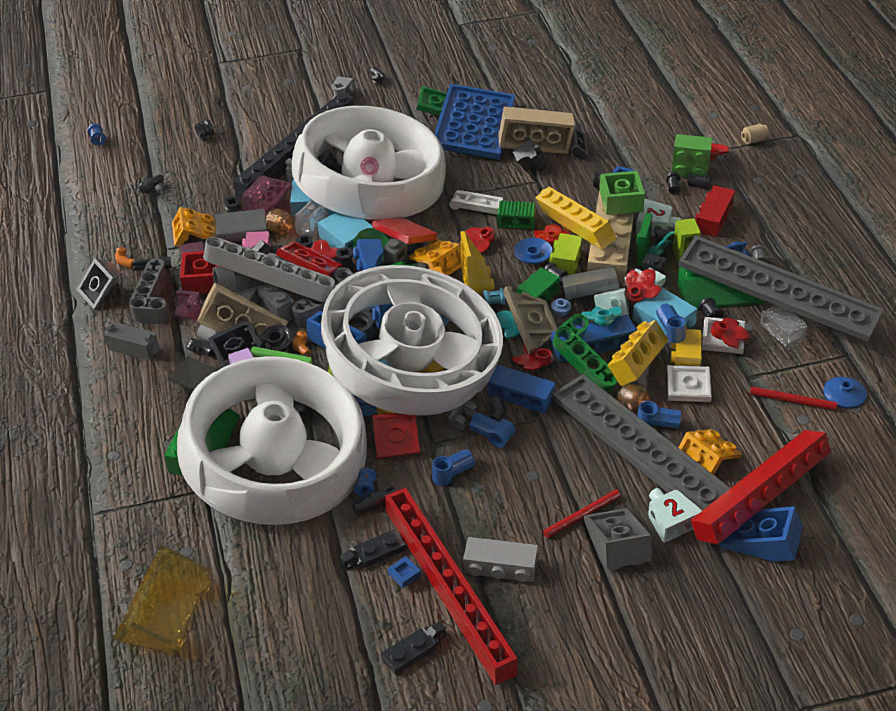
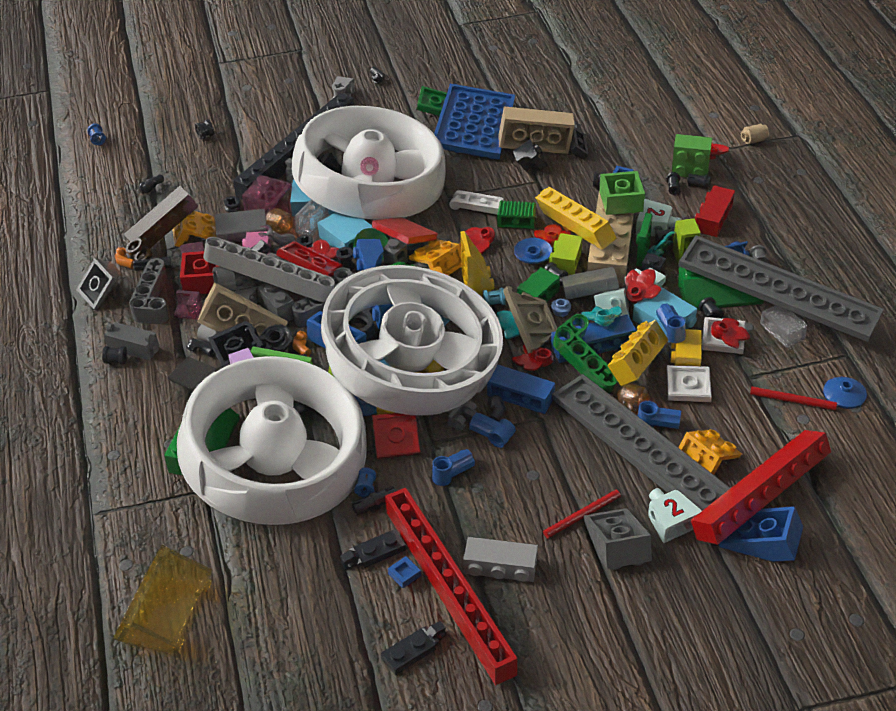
none -> black bush [102,346,128,364]
none -> dark brown hinge [124,186,199,260]
none -> dark grey arm [258,224,296,246]

